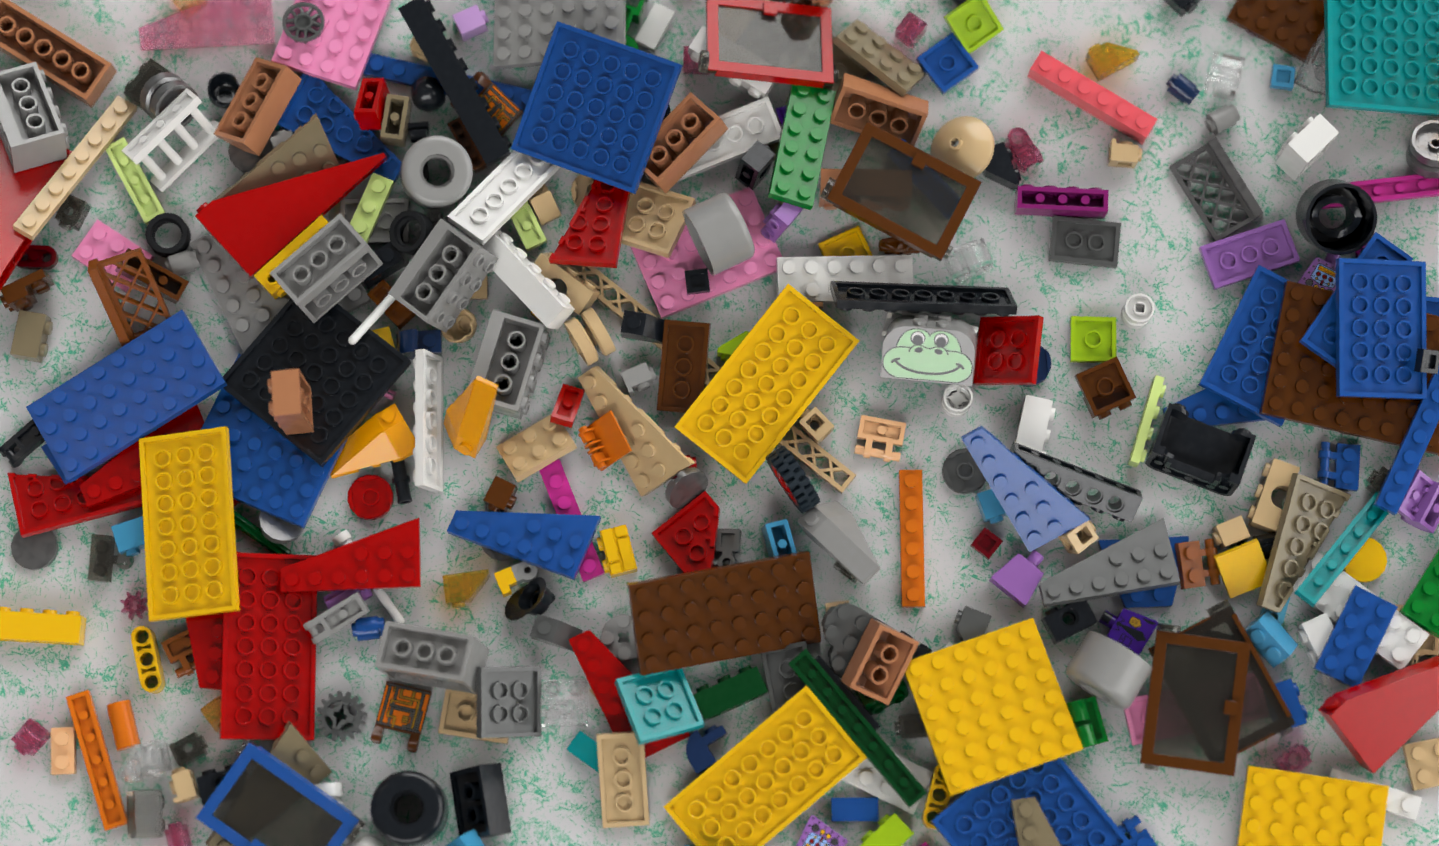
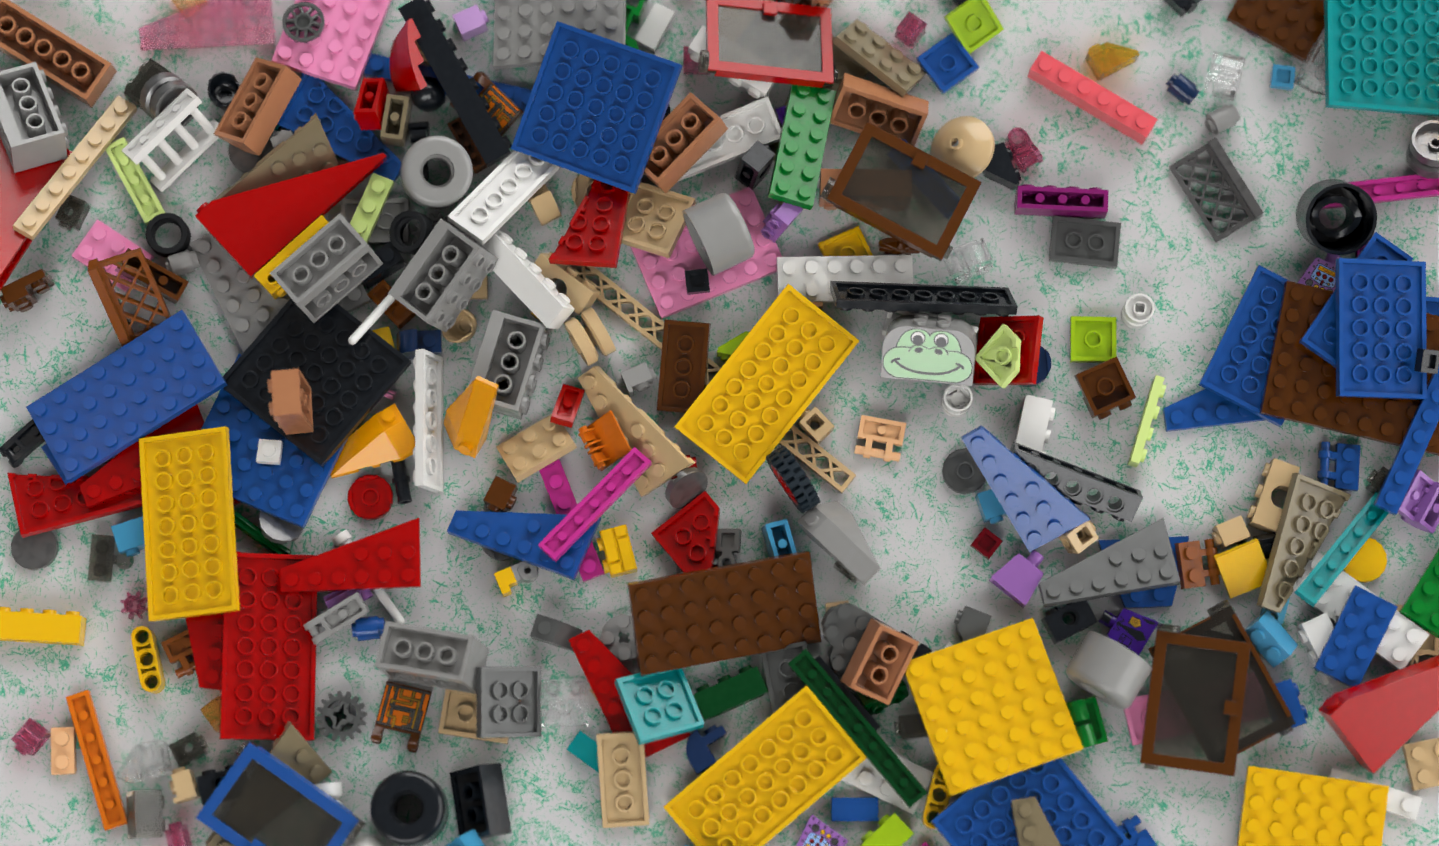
dark tan brick [10,310,53,363] -> none
dark red plate [17,245,59,270] -> none
orange brick [107,700,141,752] -> none
clear yellow slope [442,569,491,609] -> none
black piece [505,577,555,621] -> none
yellowish green plate [511,201,547,252] -> none
black slope [621,310,664,344] -> none
orange plate [899,470,925,608] -> none
tan brick [1108,138,1142,168] -> none
black windscreen [1145,403,1256,496] -> none
medium lavender plate [1199,219,1300,290] -> none
clear pink brick [1272,743,1312,773] -> none
white brick [1275,114,1340,181] -> none
none -> white plate [256,439,283,465]
none -> red slope [390,18,427,92]
none -> dark pink plate [538,447,652,562]
none -> yellowish green plate [975,324,1021,389]

